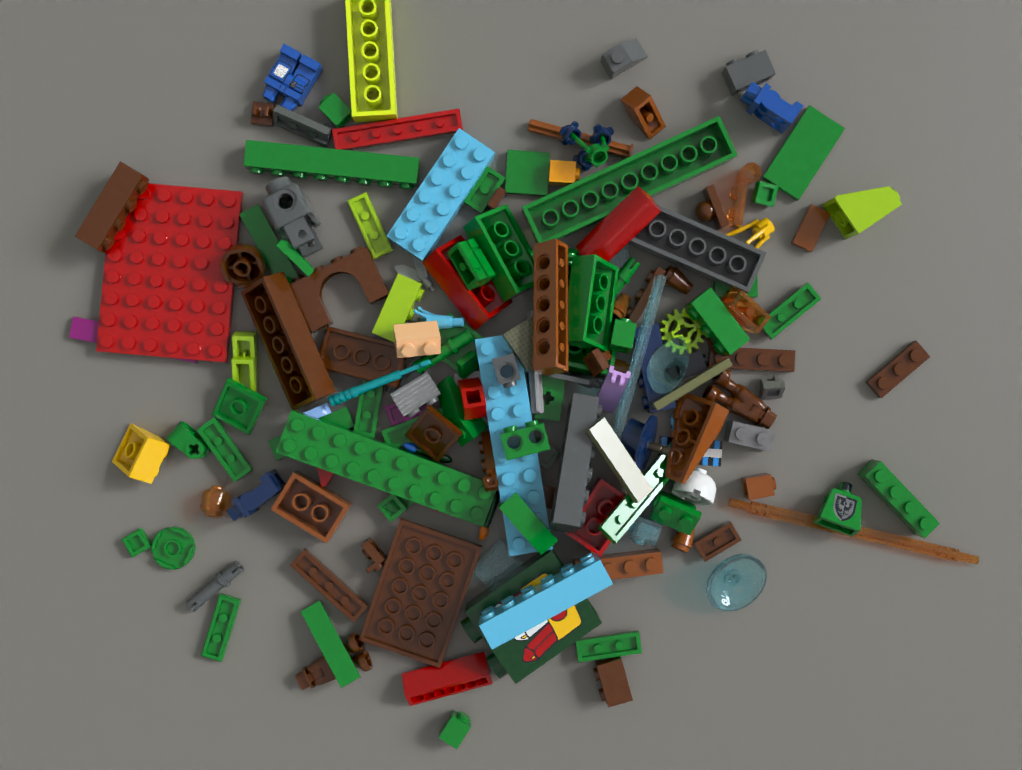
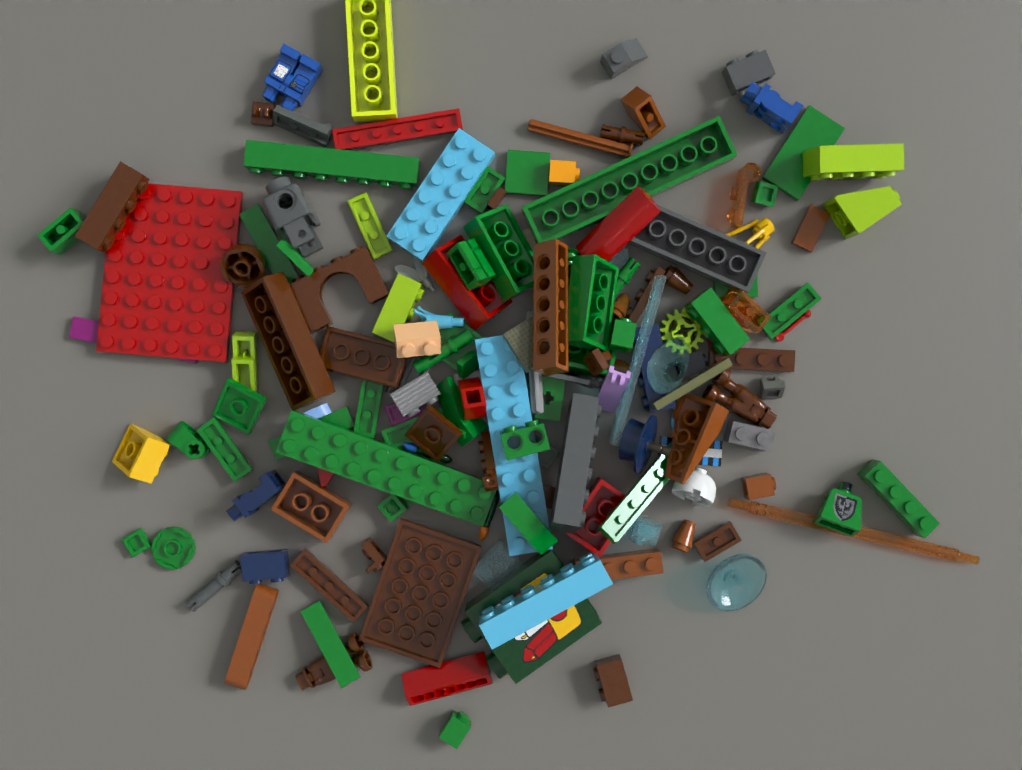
clear orange head [200,485,230,518] -> none
green tile [201,593,241,662] -> none
green brick [318,92,352,128] -> none
teal piece [328,359,432,406] -> none
dark grey brick [492,353,520,388] -> none
plant [560,121,614,171] -> none
green plate [575,630,642,663] -> none
tile [586,417,653,503] -> none
green bracket [650,490,702,535] -> none
reddish brown tile [695,184,729,230] -> none
reddish brown plate [866,341,930,398] -> none
none -> green brick [37,207,85,255]
none -> dark orange beam [224,583,279,690]
none -> dark blue brick [240,549,290,584]
none -> reddish brown pin [600,124,645,146]
none -> red hinge [775,310,811,341]
none -> lime brick [803,143,904,181]

